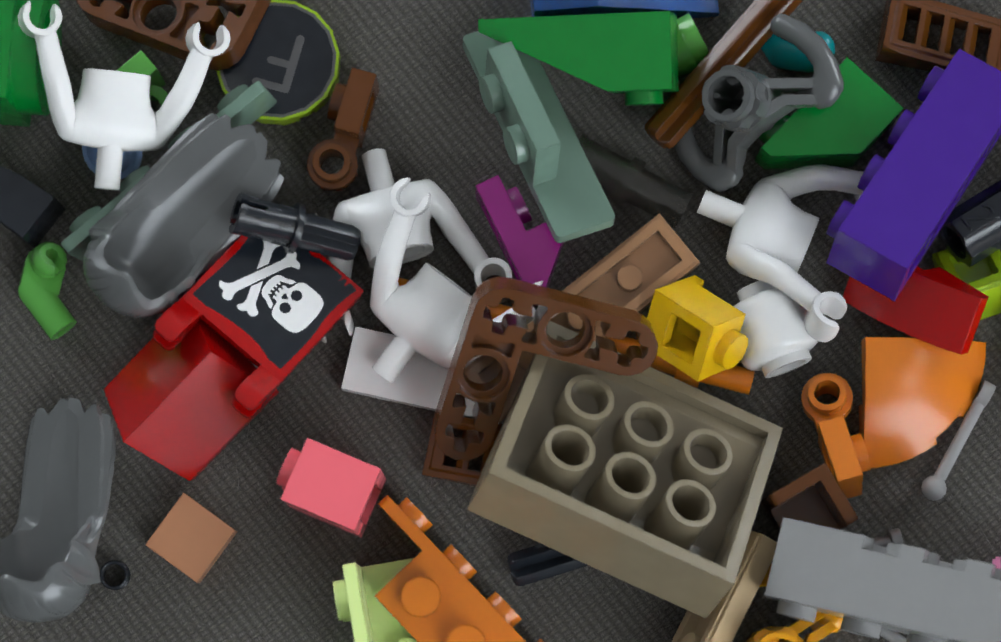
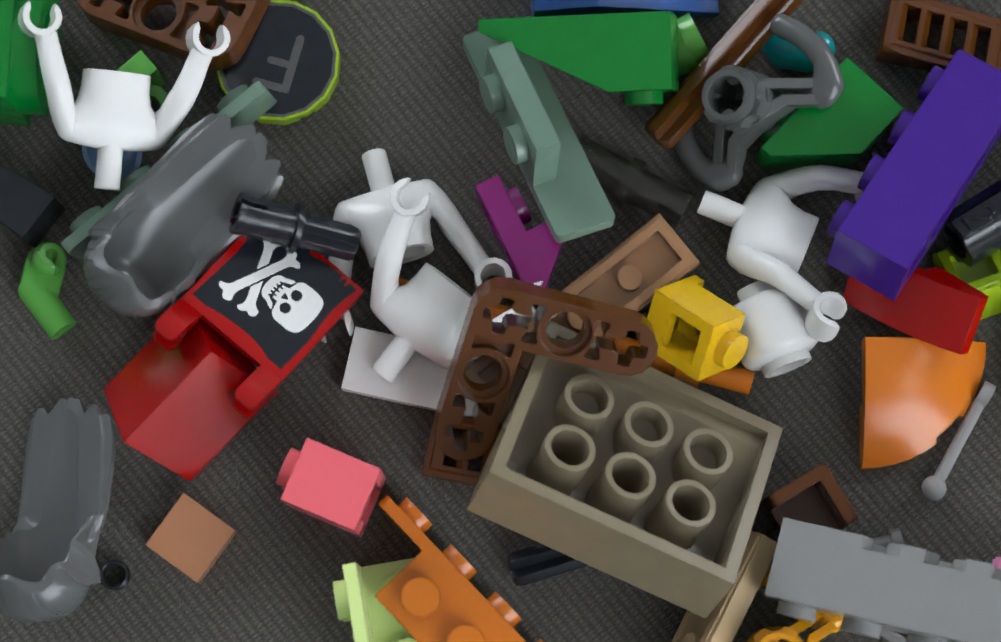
reddish brown plate [307,67,379,191] -> none
orange plate [801,373,871,499] -> none

